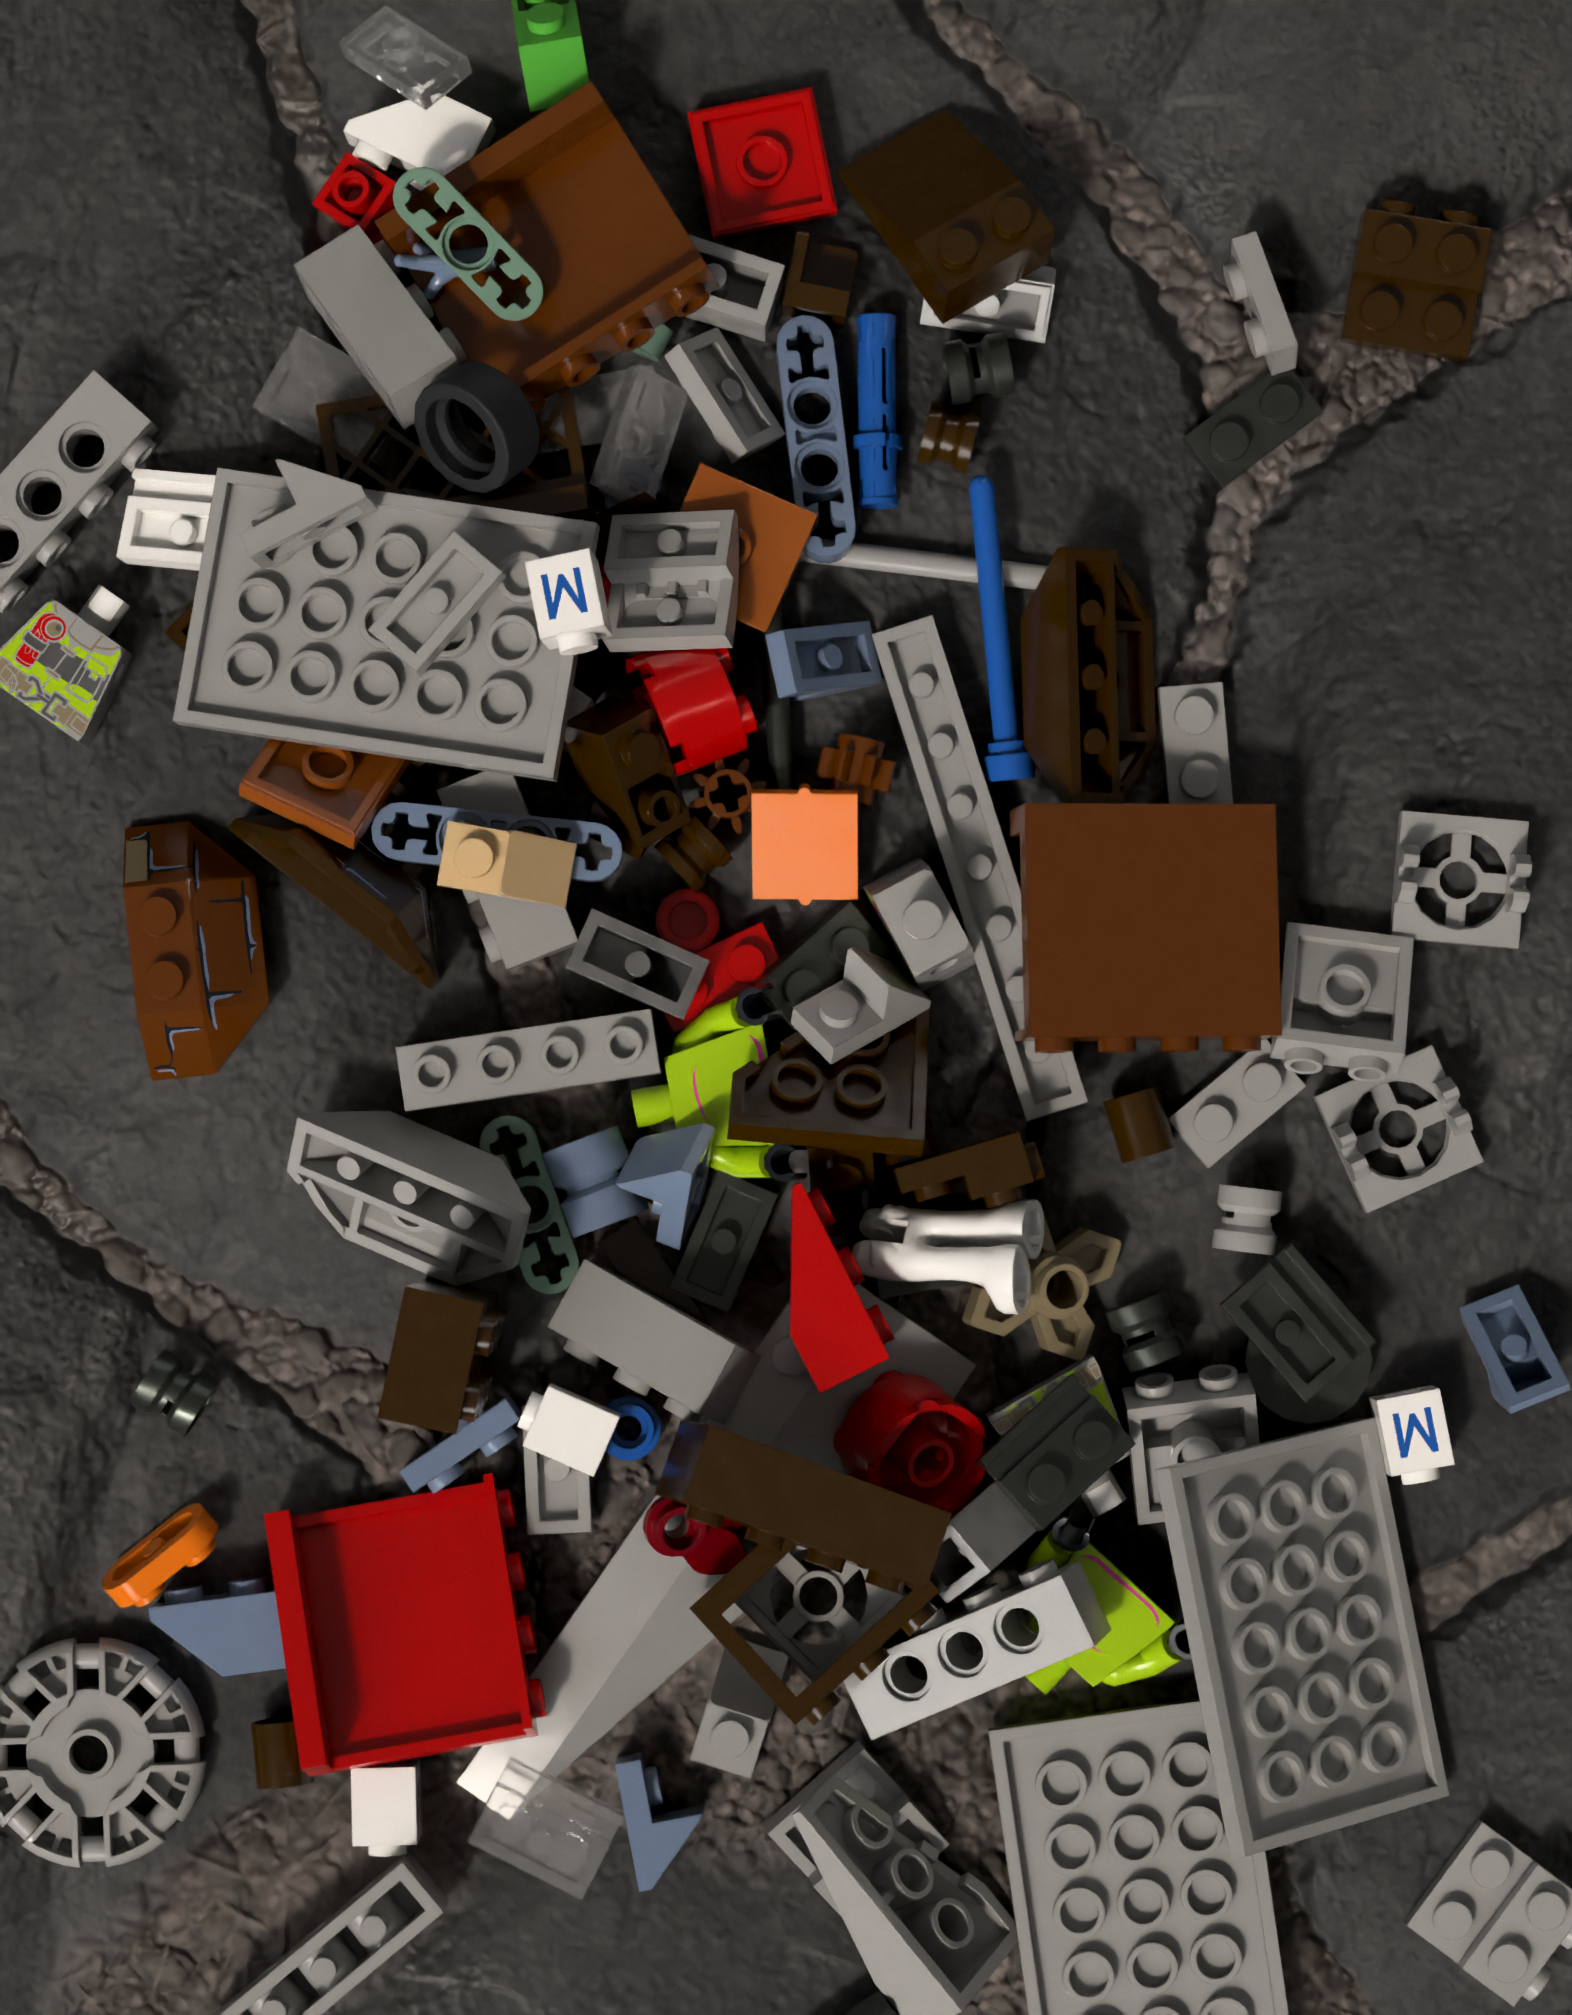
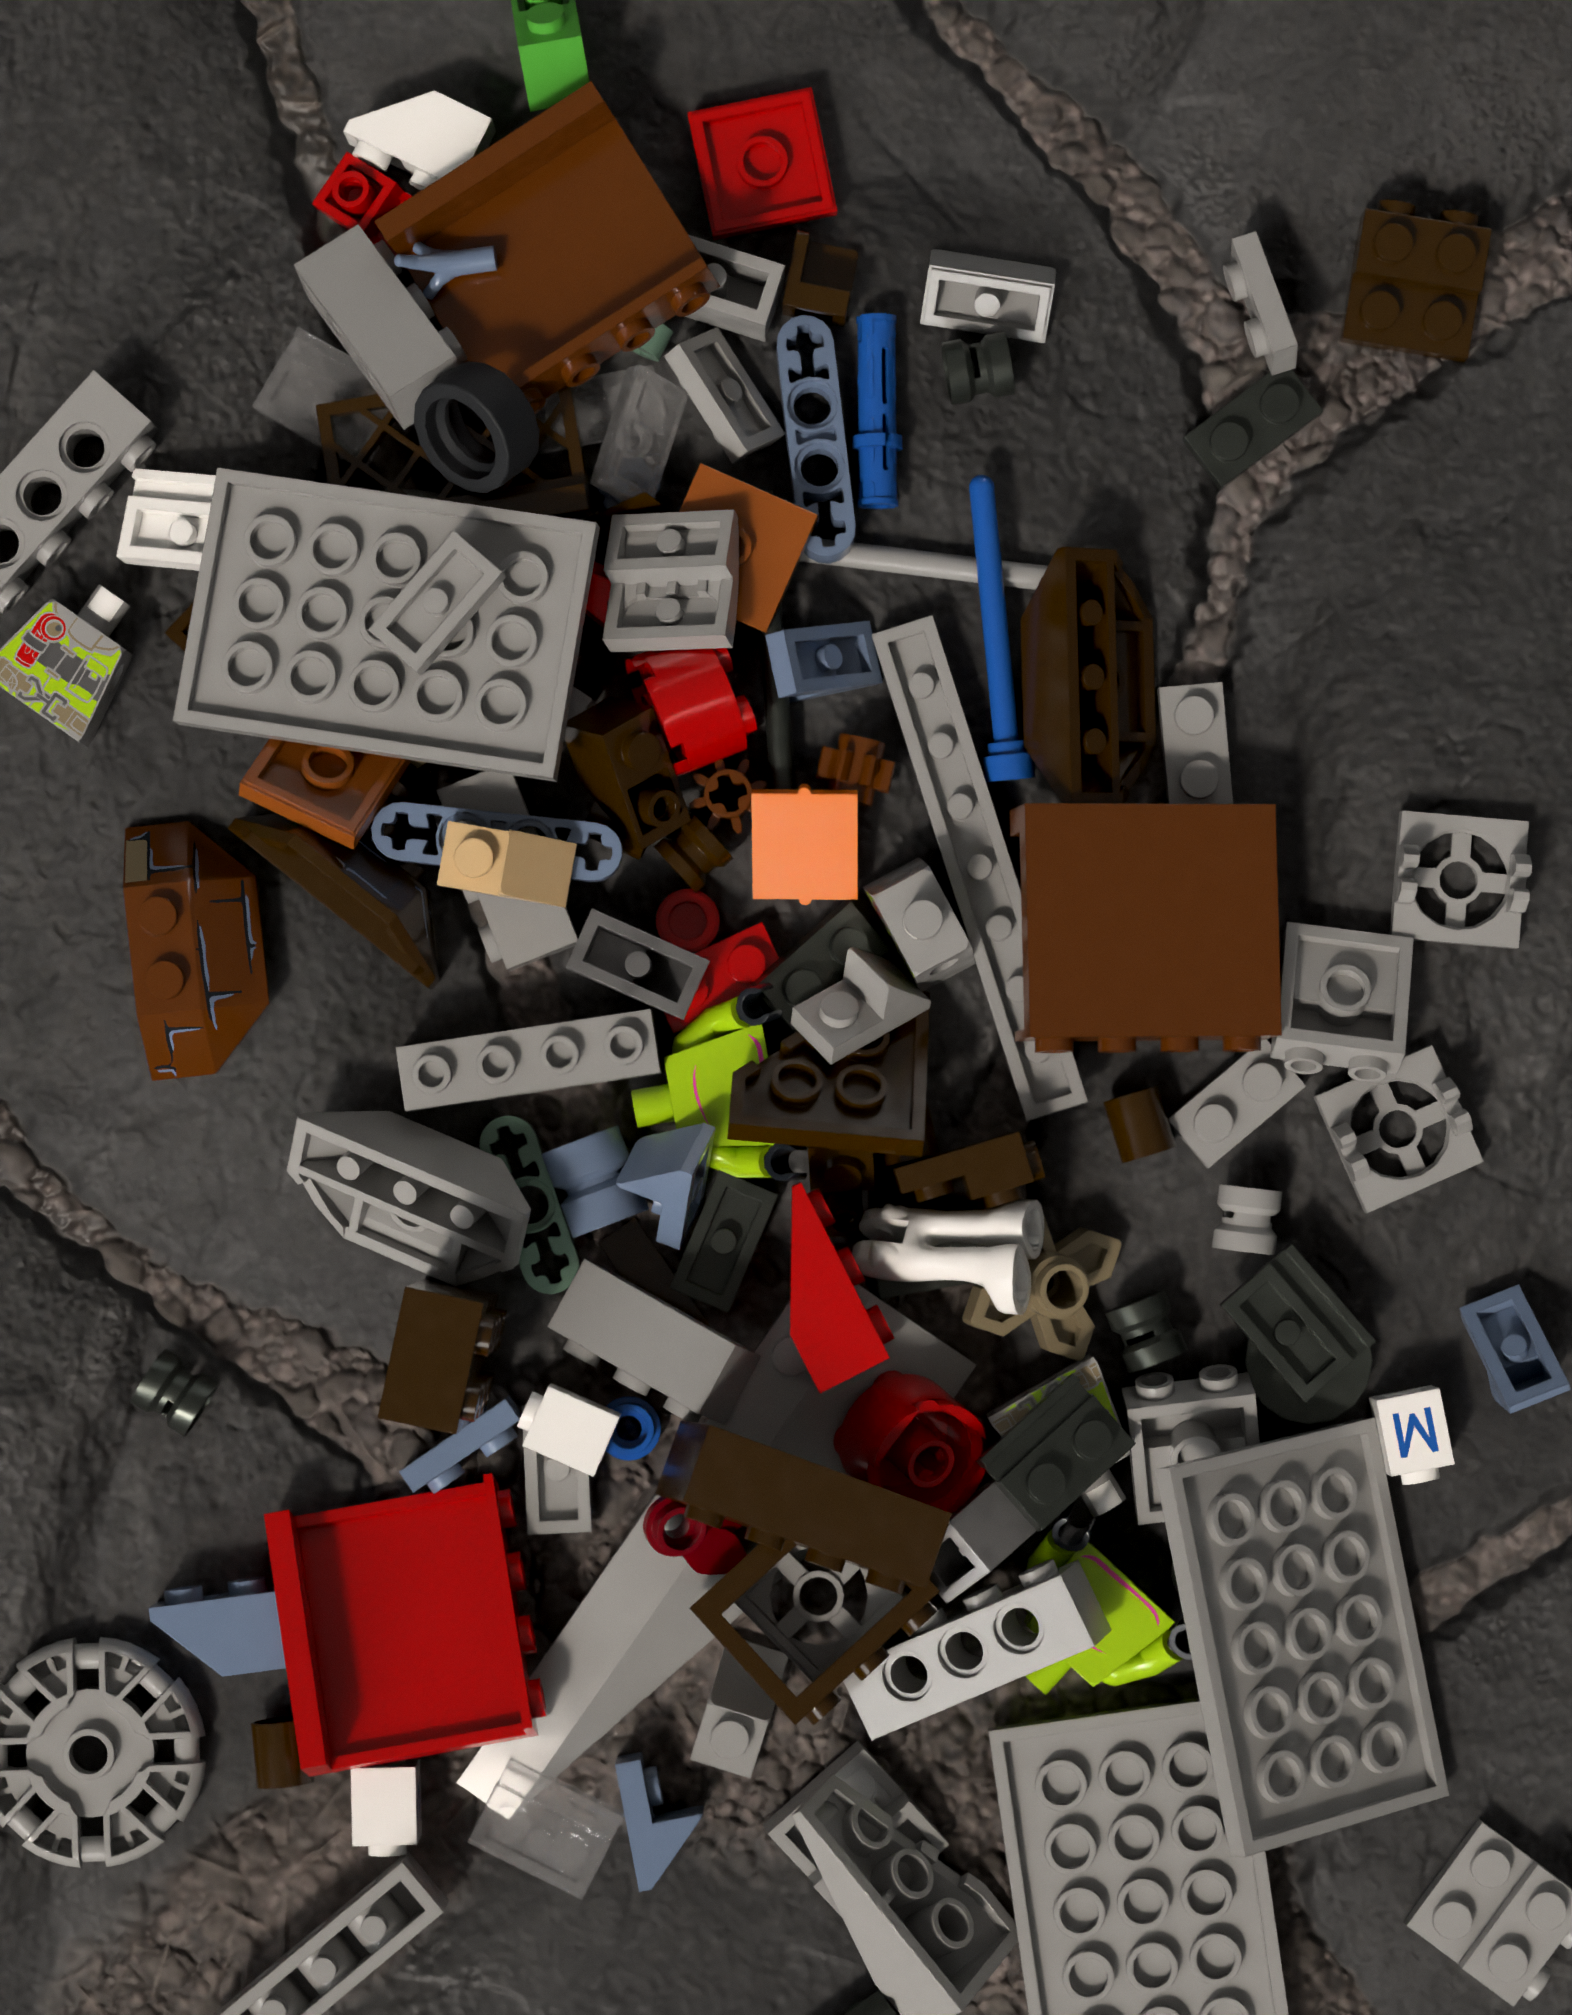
orange plate [101,1503,218,1608] -> none
light grey slope [239,459,378,569] -> none
clear plate [339,5,473,110] -> none
sand green beam [393,167,544,321] -> none
white brick [525,548,613,655] -> none
dark brown slope [838,109,1056,324] -> none
dark brown wheel [917,400,982,475] -> none

